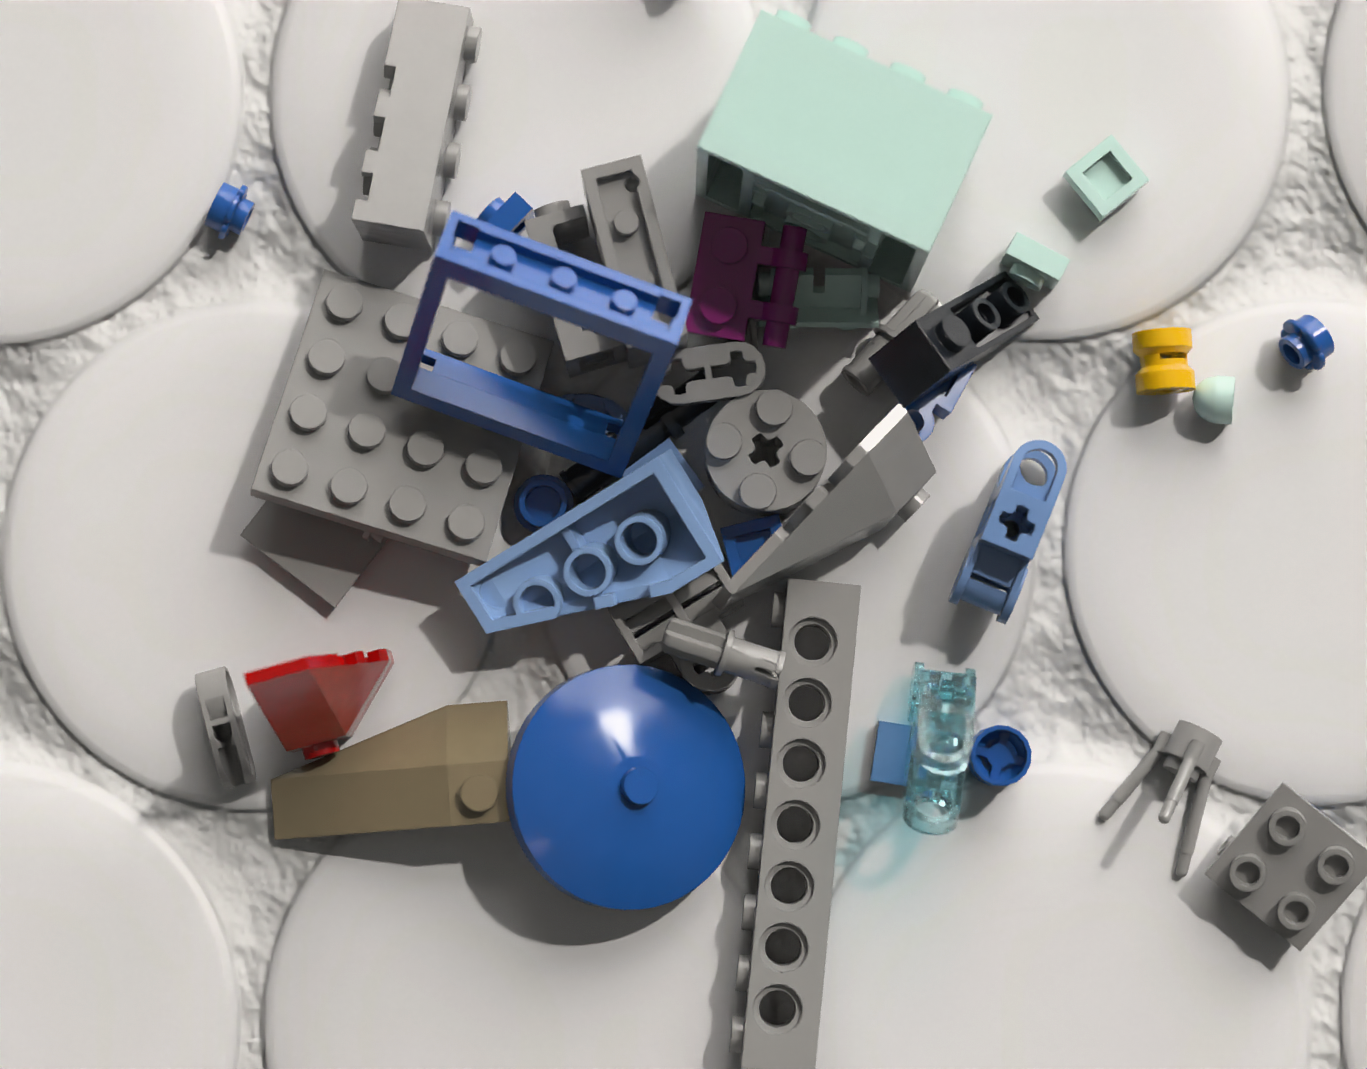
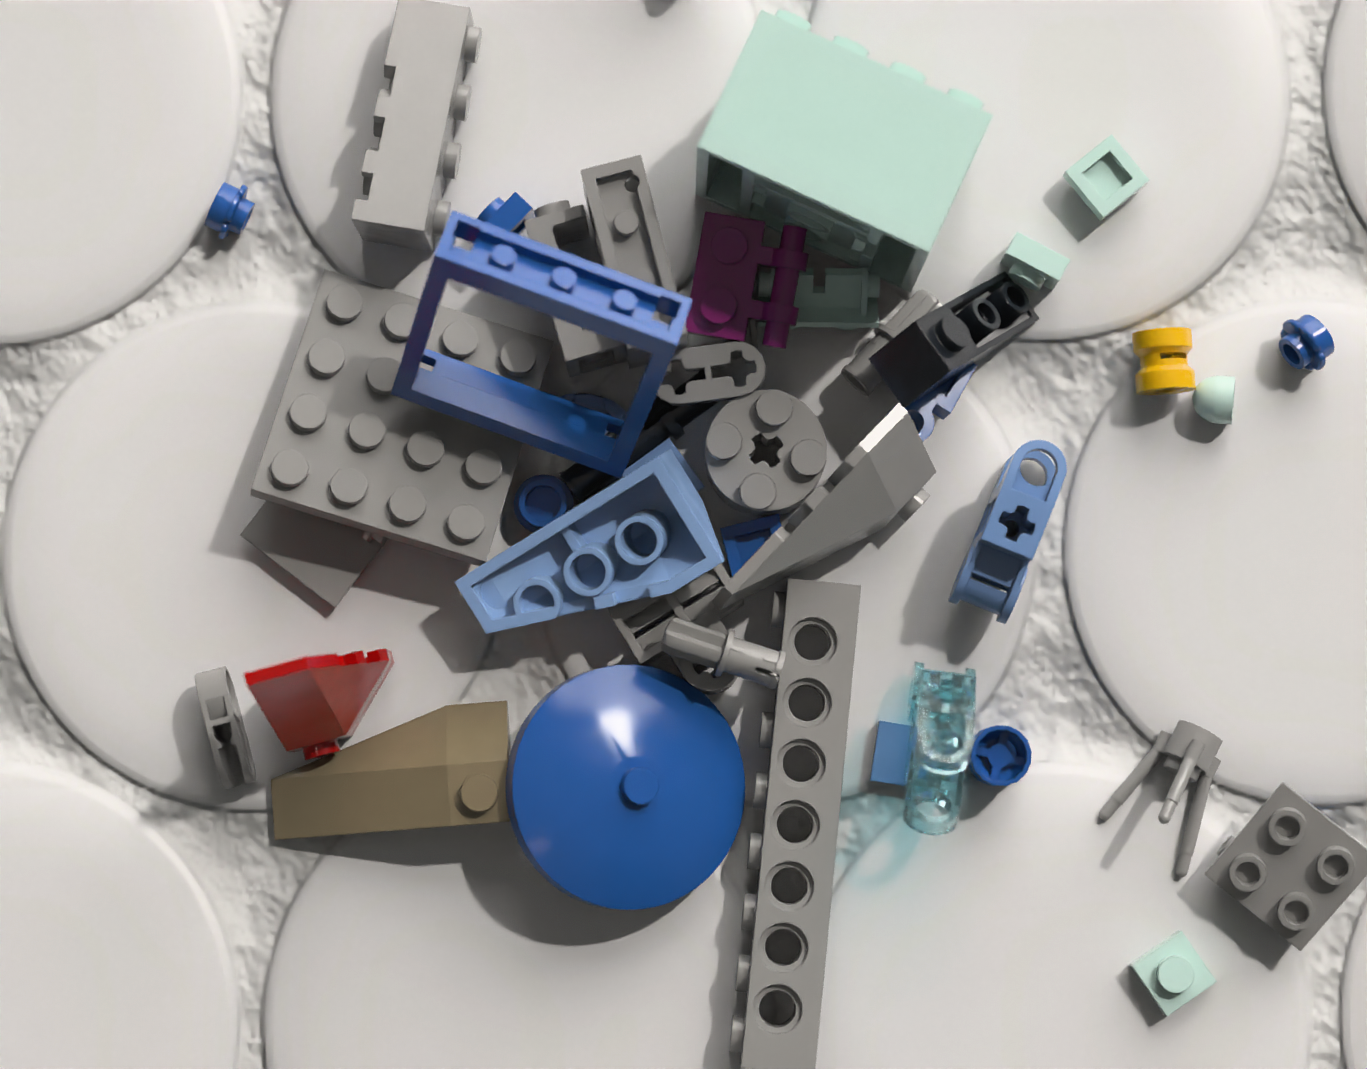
none -> light aqua plate [1129,930,1217,1016]

